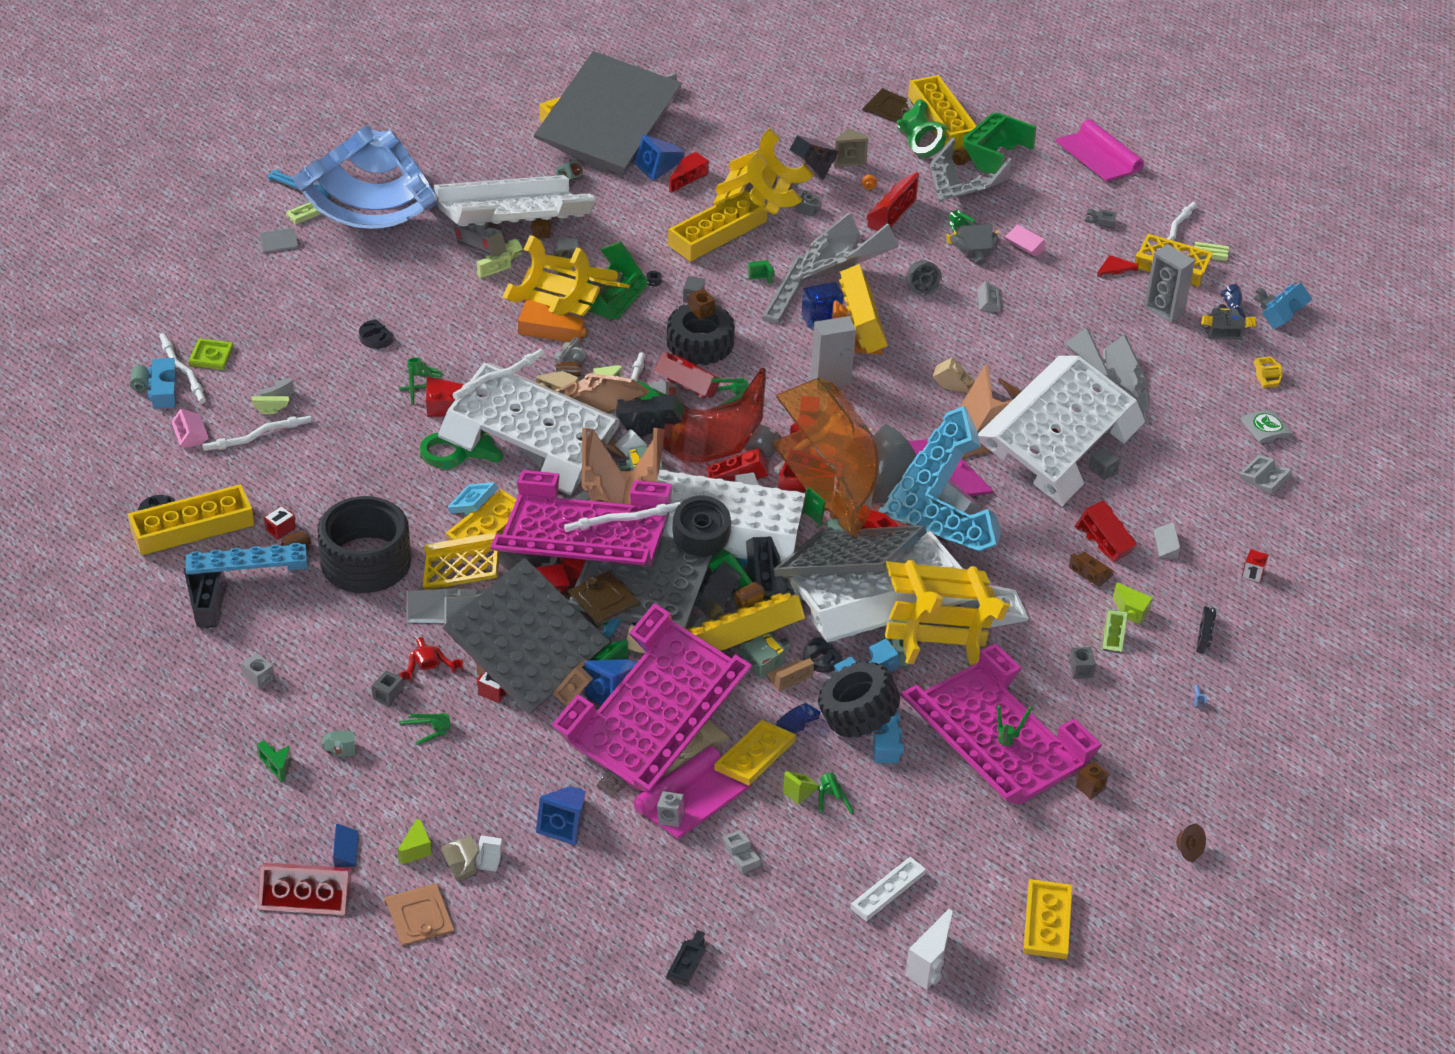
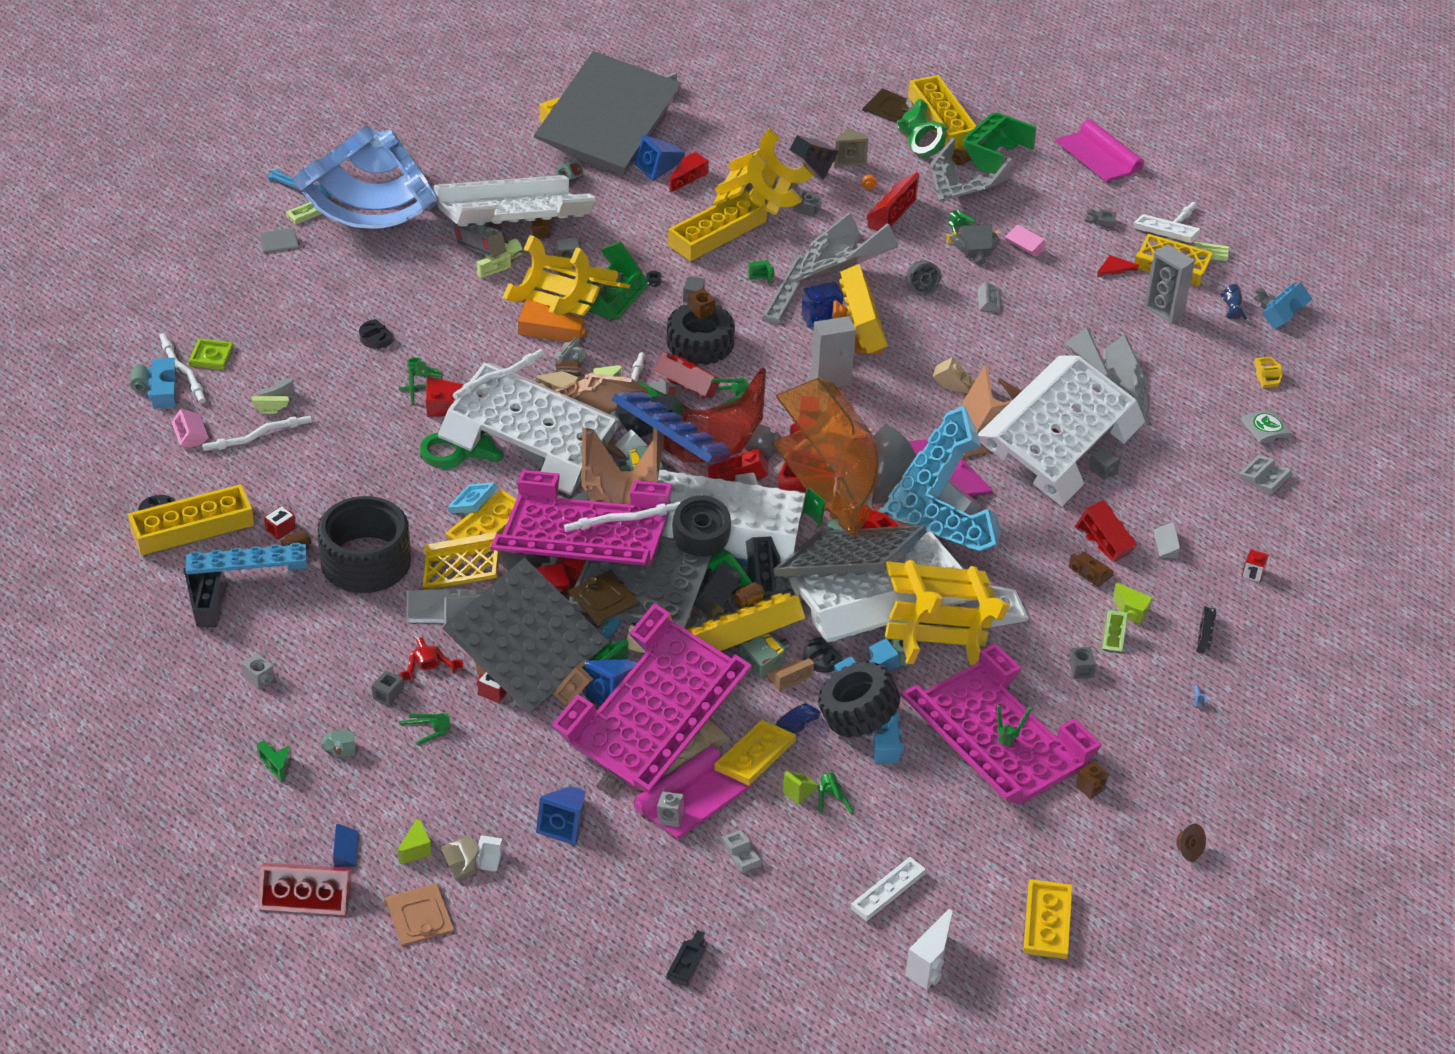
dark grey torso [1201,304,1256,340] -> none
none -> blue plate [611,392,732,463]
none -> white plate [1134,214,1201,243]

